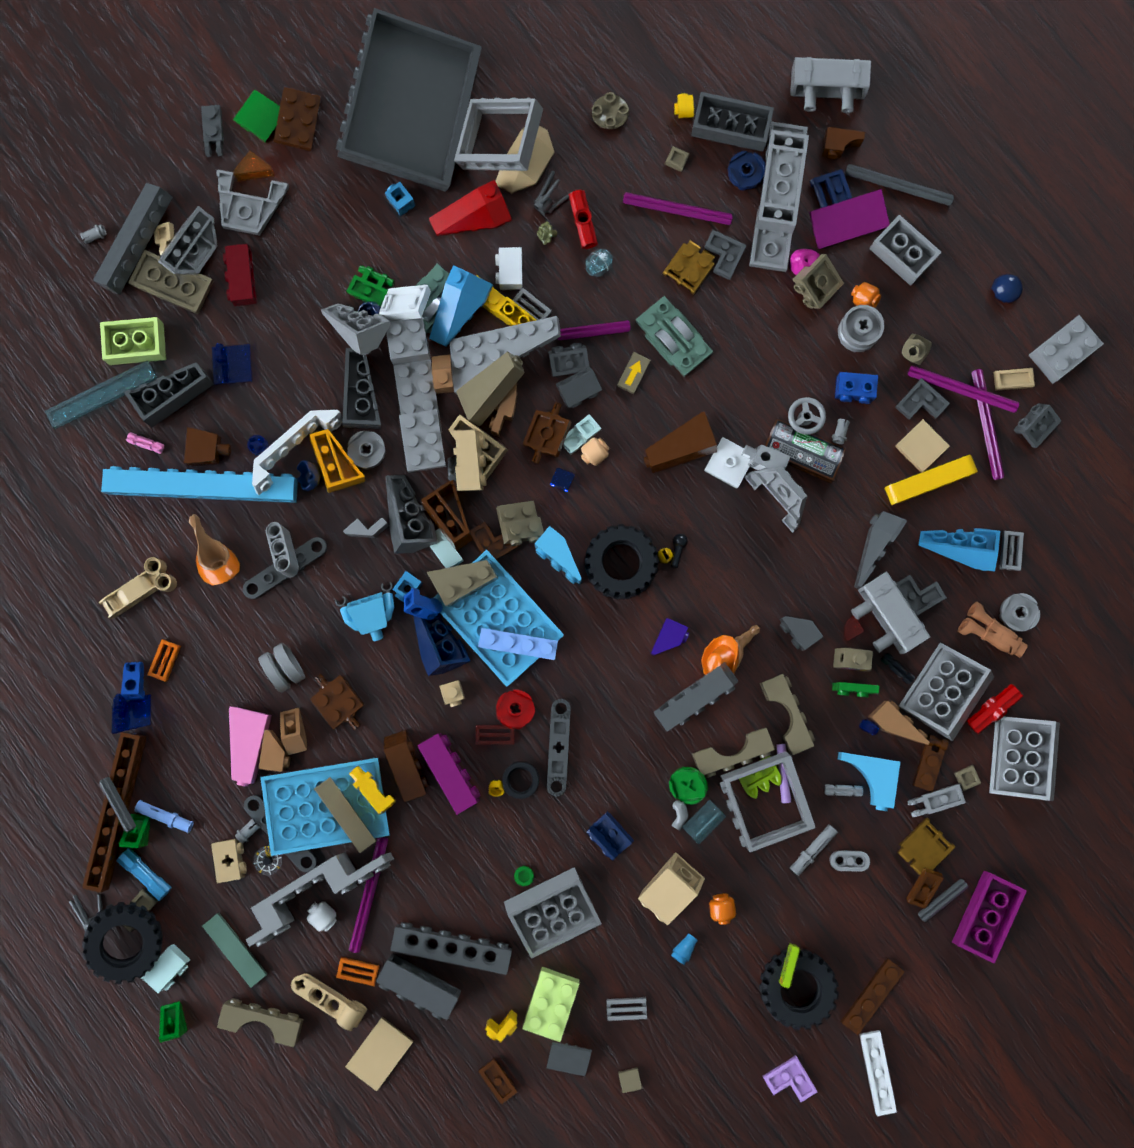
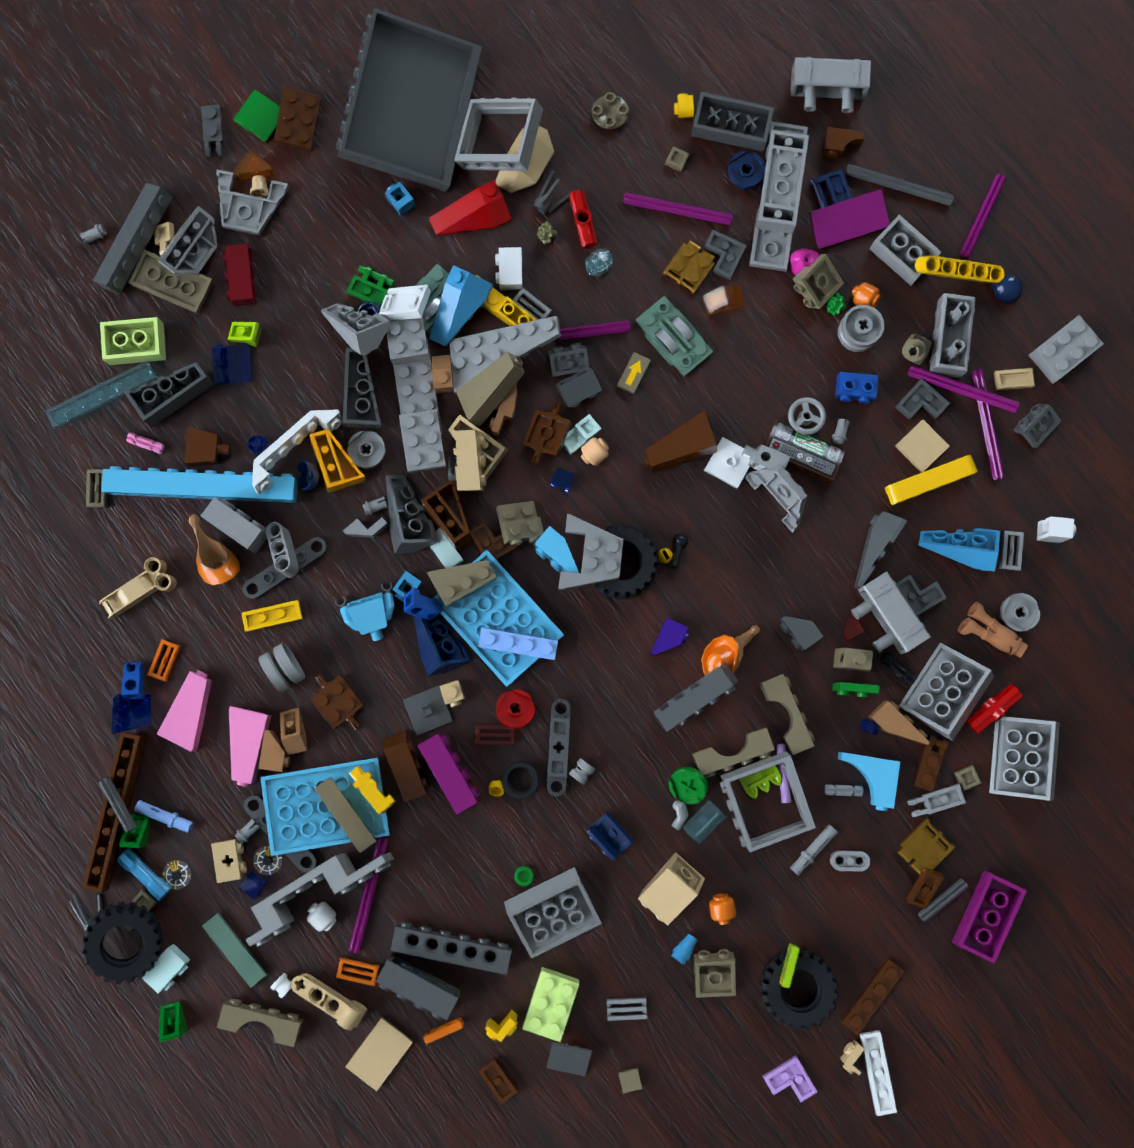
none -> dark tan tile [86,469,107,508]
none -> bright pink slope [157,670,212,752]
none -> clear piece [162,860,191,890]
none -> light grey brick [201,497,267,554]
none -> lime slope [228,322,261,347]
none -> clear blue slope [240,871,267,900]
none -> yellow plate [241,600,303,632]
none -> tan piece [250,175,269,198]
none -> white wheel [270,972,292,999]
none -> light grey pin [362,496,388,516]
none -> dark grey piece [403,686,453,736]
none -> orange tile [424,1017,464,1044]
none -> light grey wing [558,514,623,590]
none -> light grey wheel [569,758,596,785]
none -> dark tan plate [694,949,736,998]
none -> clear orange slope [703,286,744,315]
none -> green plant [826,293,846,316]
none -> tan bracket [840,1039,865,1075]
none -> yellow beam [915,256,1004,283]
none -> light grey piece [929,293,976,378]
none -> magenta axle [960,174,1006,259]
none -> white brick [1037,517,1076,543]

